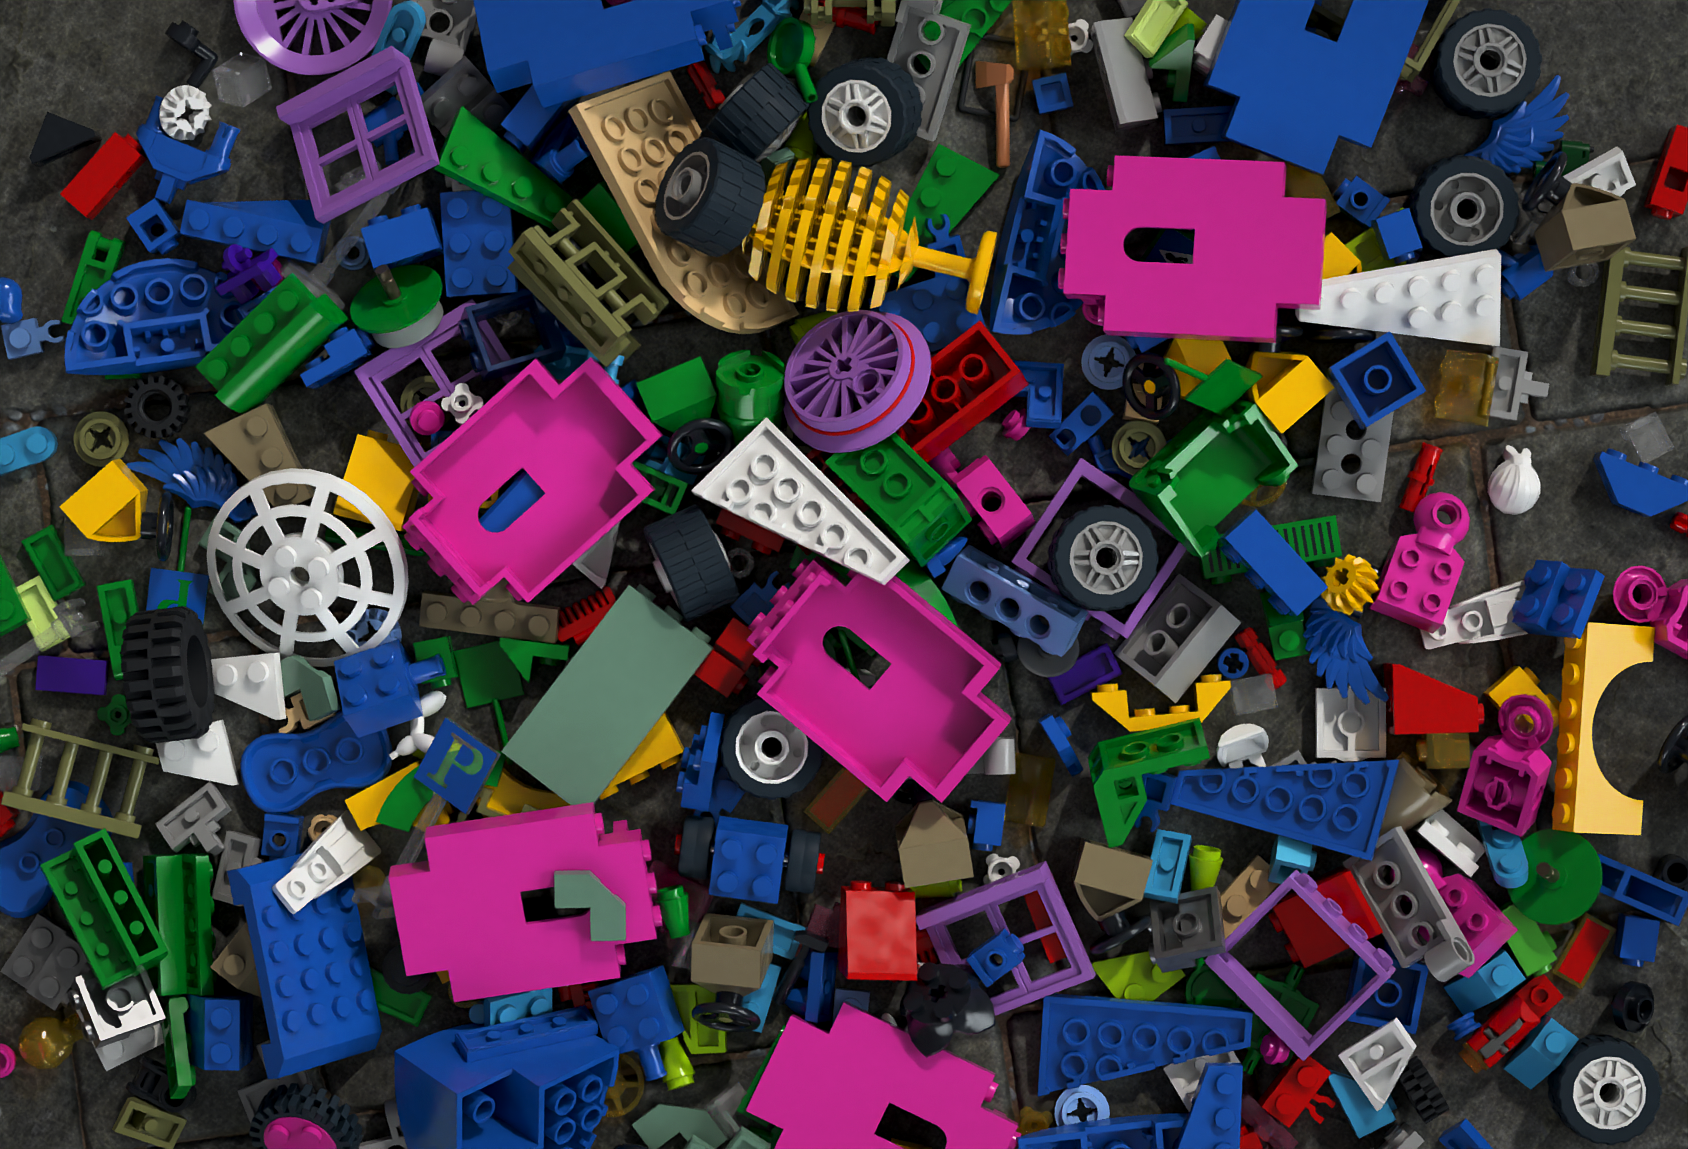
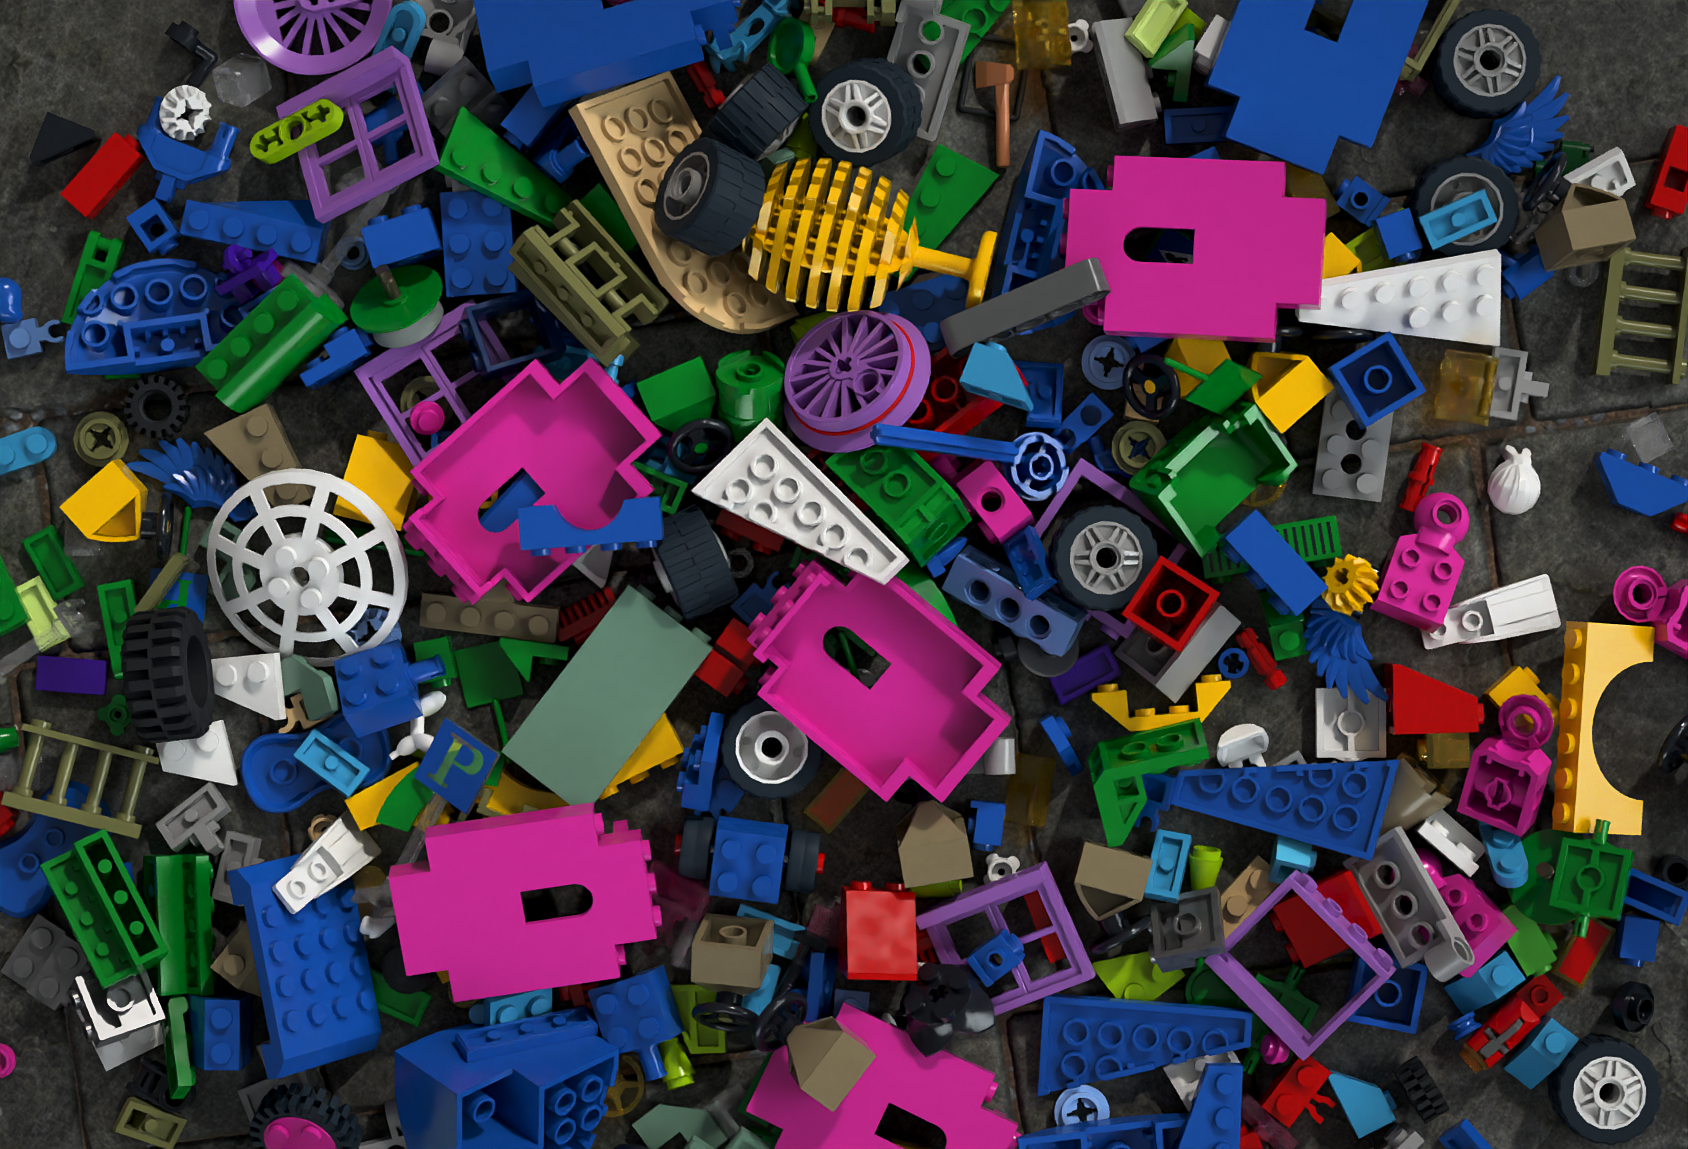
clear yellow piece [18,1013,84,1070] -> none
blue brick [261,813,304,861] -> none
white plate [441,383,484,424] -> none
sand green tile [554,870,626,941] -> none
green cone [654,885,690,939] -> none
blue plate [924,214,965,278] -> none
dark pink plate [1002,408,1031,441] -> none
clear yellow plate [1016,1106,1053,1136] -> none
blue plate [1032,72,1073,115] -> none
clear panel [1229,674,1278,716] -> none
white wing [1338,1017,1417,1111] -> none
blue plate [1512,560,1605,639] -> none
none -> olive tile [134,552,190,612]
none -> lime beam [250,99,343,164]
none -> dark azure plate [293,728,370,799]
none -> white arm [359,908,396,938]
none -> blue arch [517,496,664,556]
none -> dark tan piece [752,992,876,1112]
none -> blue axle [870,423,1019,463]
none -> dark grey beam [939,258,1111,359]
none -> dark azure slope [960,342,1034,412]
none -> blue cone [1000,432,1069,501]
none -> blue plate [1002,524,1058,601]
none -> red slope [1122,555,1220,653]
none -> dark azure plate [1418,189,1498,250]
none -> green plate [1549,819,1634,939]

